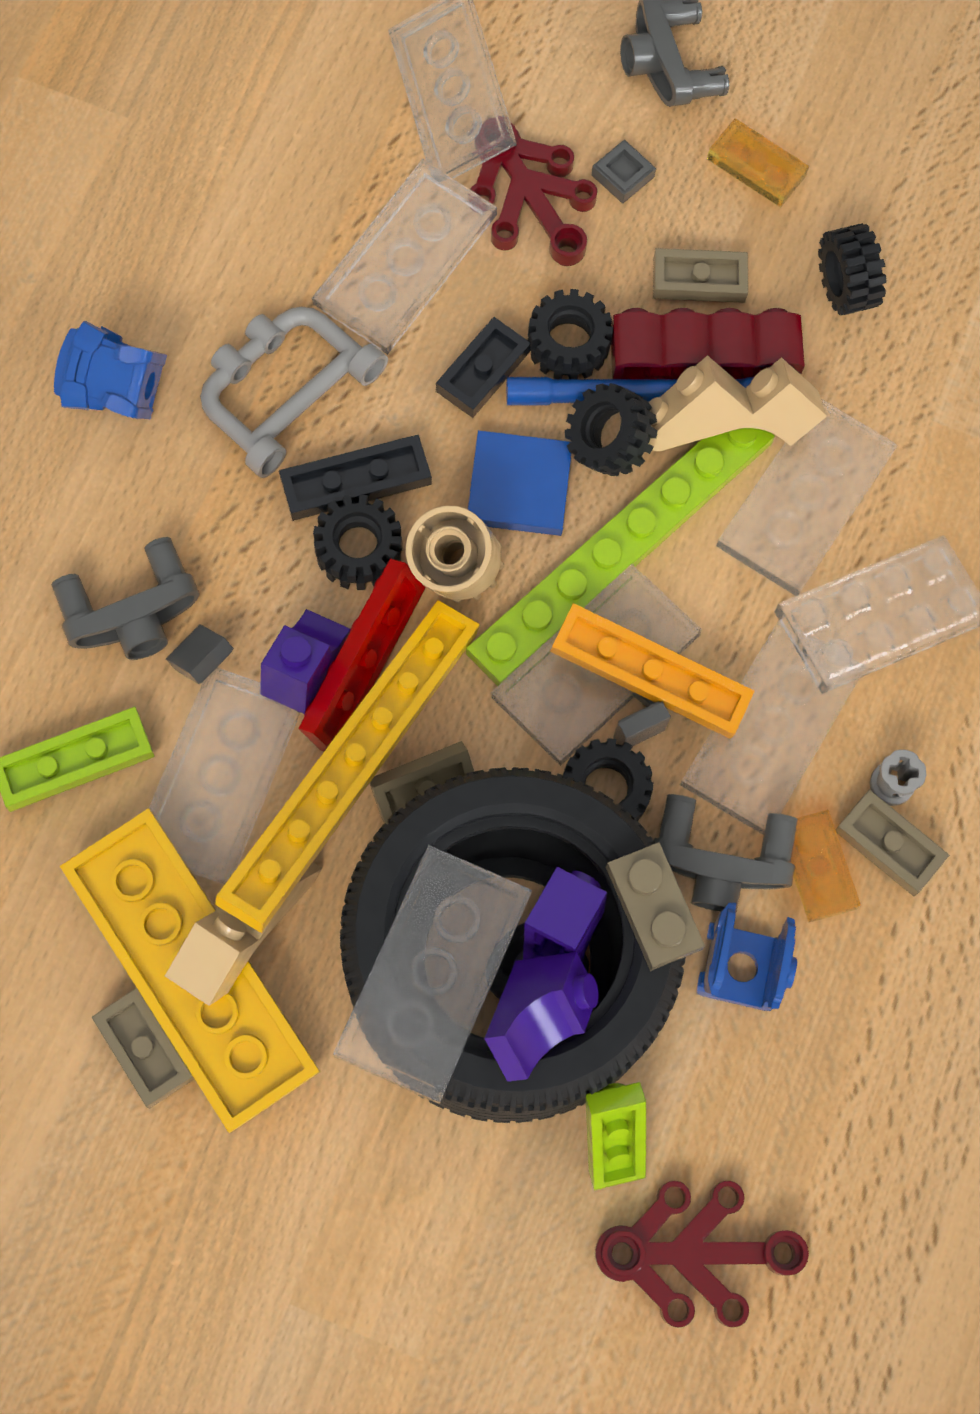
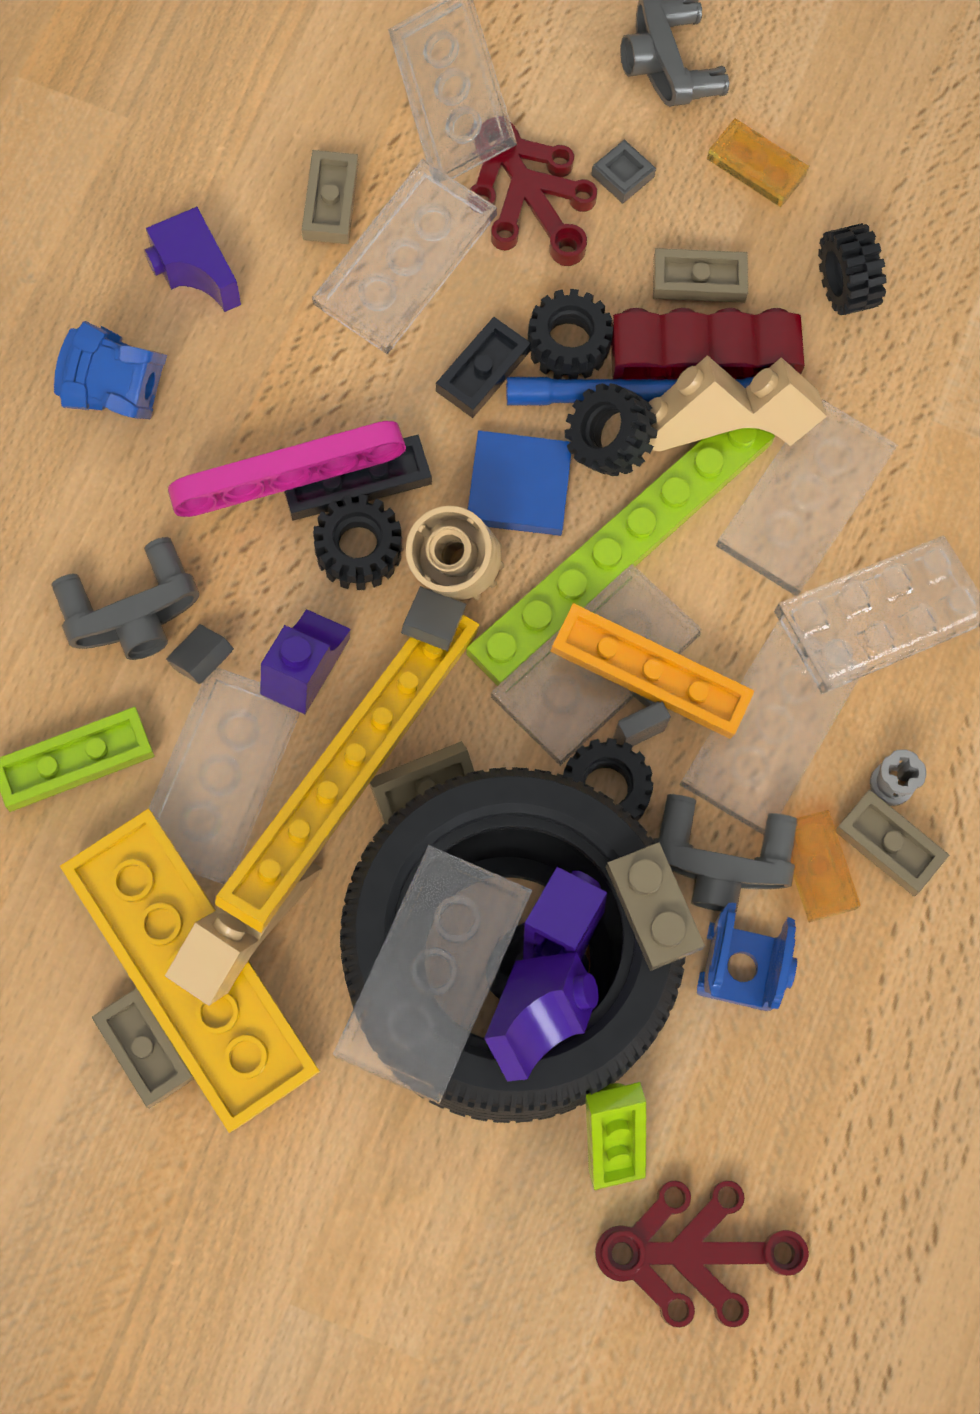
light grey bar [200,306,388,478] -> none
red plate [298,559,426,752] -> none
none -> dark purple arch [144,207,241,312]
none -> dark pink beam [168,421,406,517]
none -> dark tan plate [302,150,359,244]
none -> dark grey tile [401,586,467,651]

